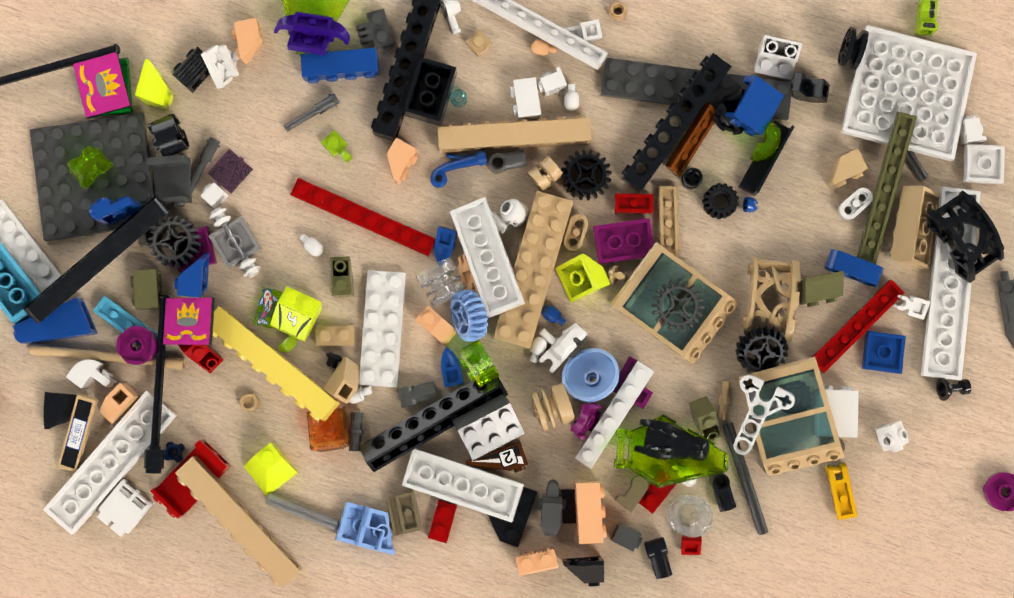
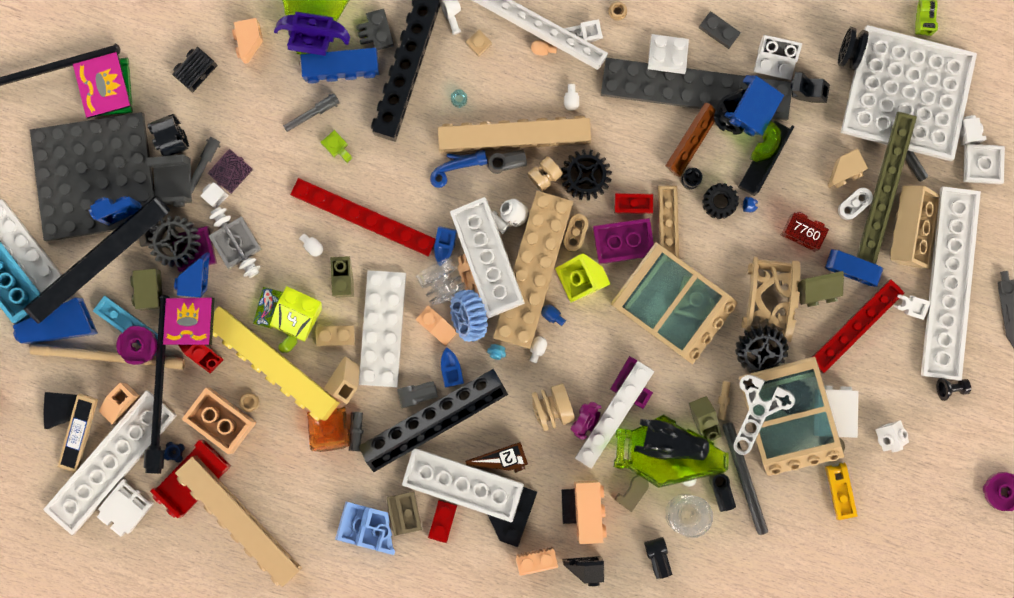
white brick [66,360,117,389] -> none
clear neon green cylinder [67,146,113,190] -> none
neon yellow slope [135,59,173,110] -> none
white slope [201,45,240,89] -> none
neon yellow slope [244,442,298,496] -> none
light grey axle [265,494,339,530] -> none
black piece [326,352,342,368] -> none
white cylinder [349,386,373,404] -> none
light nougat slope [387,138,418,185] -> none
black brick [403,57,457,126] -> none
brick [452,393,525,460] -> none
clear neon green brick [459,339,500,387] -> none
white brick [510,77,541,120] -> none
white brick [537,67,567,97] -> none
white piece [538,323,588,373] -> none
dark grey hinge [538,479,566,536] -> none
light blue dish [562,348,620,402] -> none
tan plate [607,266,629,285] -> none
dark grey brick [611,522,643,551] -> none
black brick [621,53,732,193] -> none
red plate [638,471,676,514] -> none
dark grey gear [651,280,705,332] -> none
red plate [681,535,702,555] -> none
blue tile [862,331,906,374] -> none
black fence [927,191,1004,283] -> none
none -> light nougat brick [182,388,257,454]
none -> medium azure plate [487,344,506,360]
none -> white plate [648,34,689,74]
none -> dark grey plate [699,11,741,49]
none -> clear red brick [781,212,829,252]

